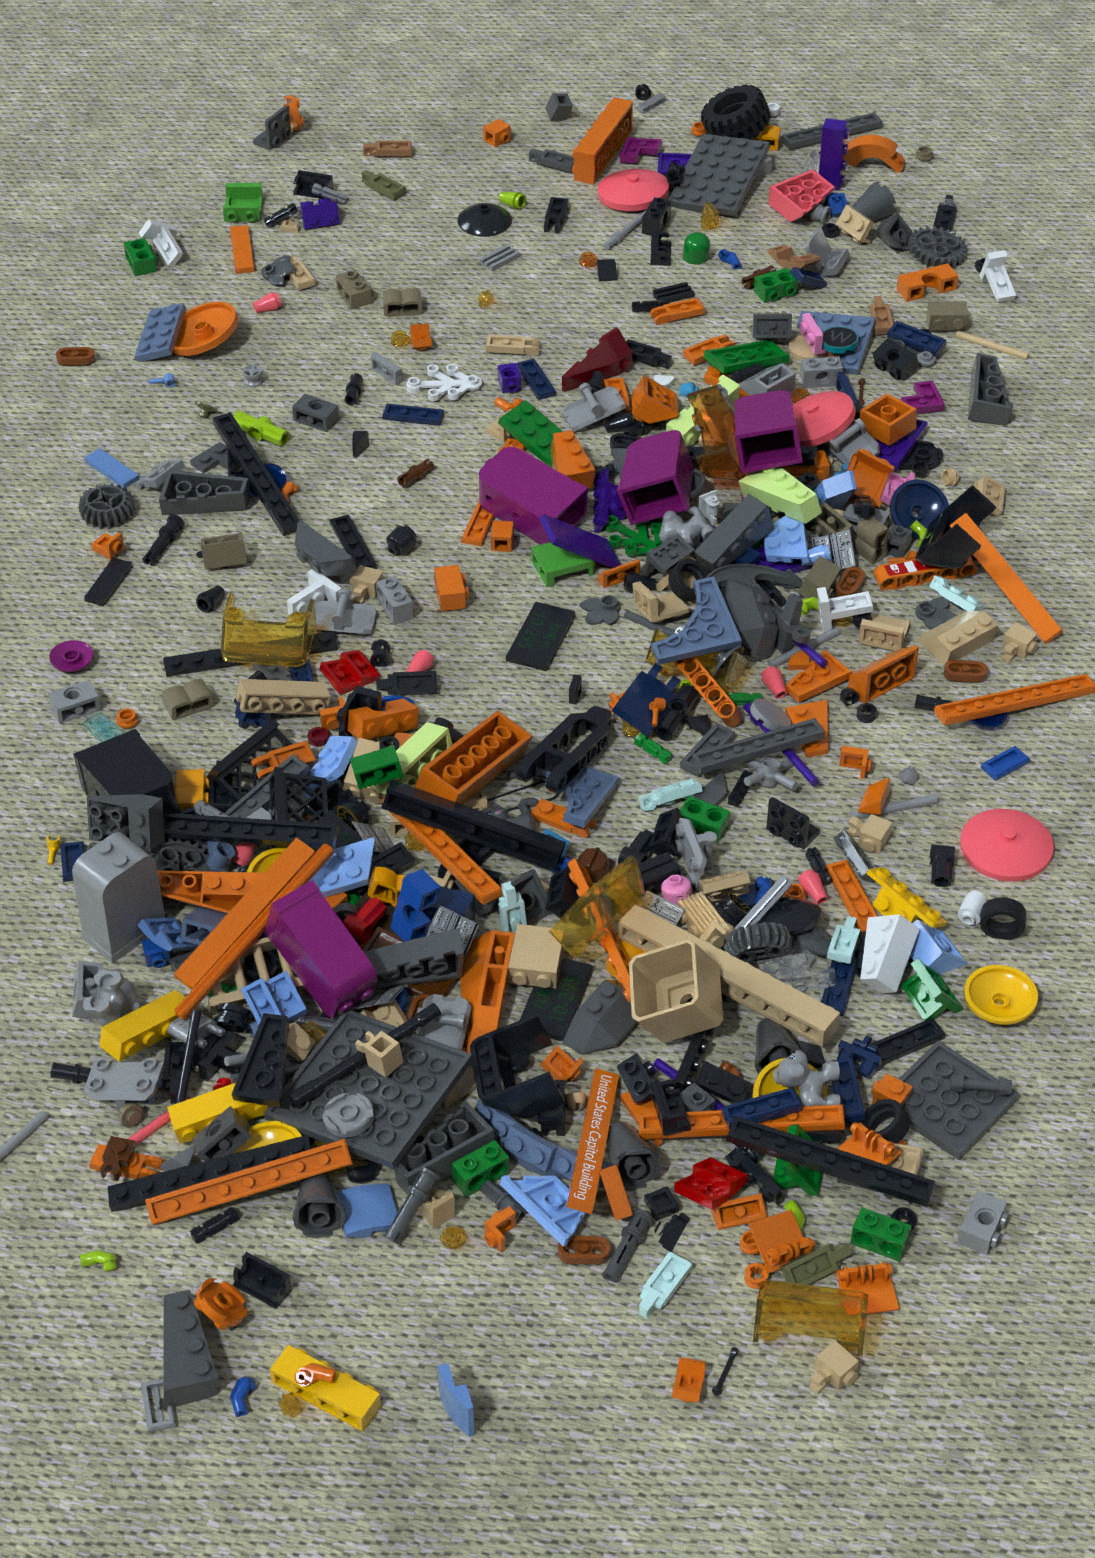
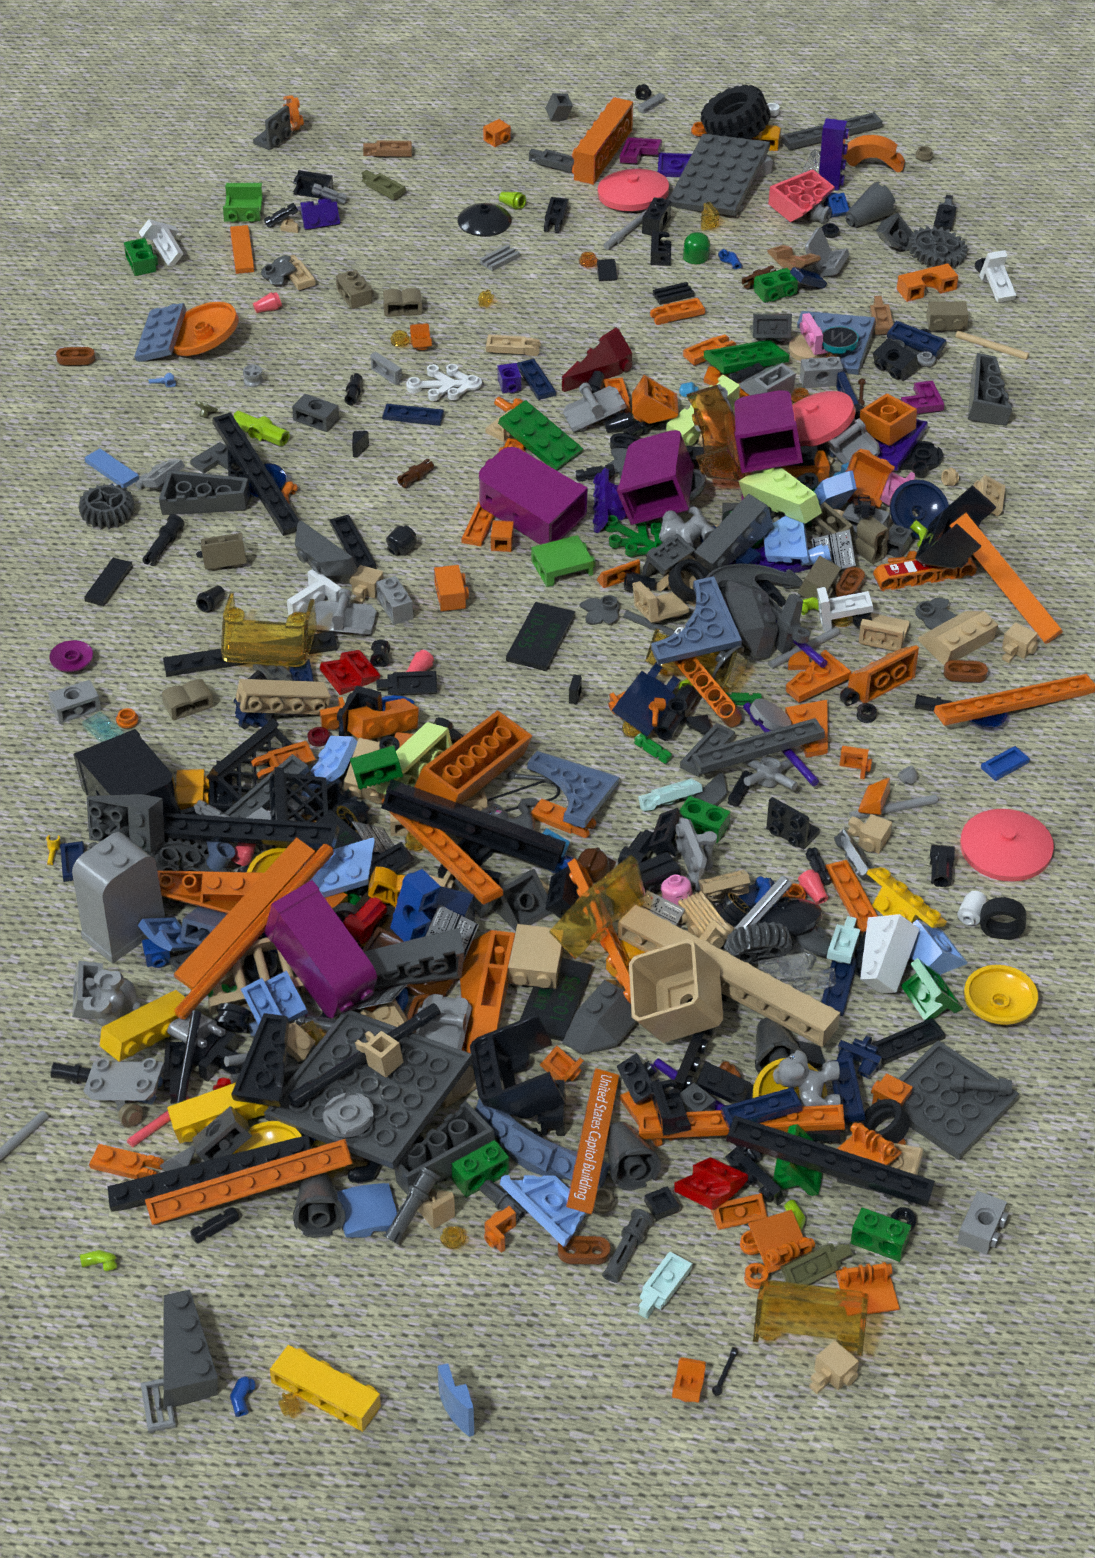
orange bracket [91,532,125,560] -> none
reddish brown plate [100,1136,136,1181] -> none
orange plate [194,1278,248,1330] -> none
black hinge [233,1251,292,1309] -> none
orange arm [295,1363,337,1386] -> none
light aqua hinge [498,881,527,933] -> none
black piece [516,706,612,794] -> none
dark purple tile [539,514,621,568] -> none
orange wedge [551,430,595,488] -> none
tan hinge [566,1092,586,1111] -> none
orange slope [599,1165,633,1220] -> none
black hinge [626,339,672,369] -> none
black axle [632,300,668,312] -> none
white tile [654,375,674,388] -> none
black piece [654,1213,690,1252] -> none
black piece [665,162,685,185] -> none
white hinge [699,489,720,526] -> none
coral cone [761,666,787,699] -> none
tan bracket [836,205,874,244] -> none
light aqua hinge [929,576,985,611] -> none

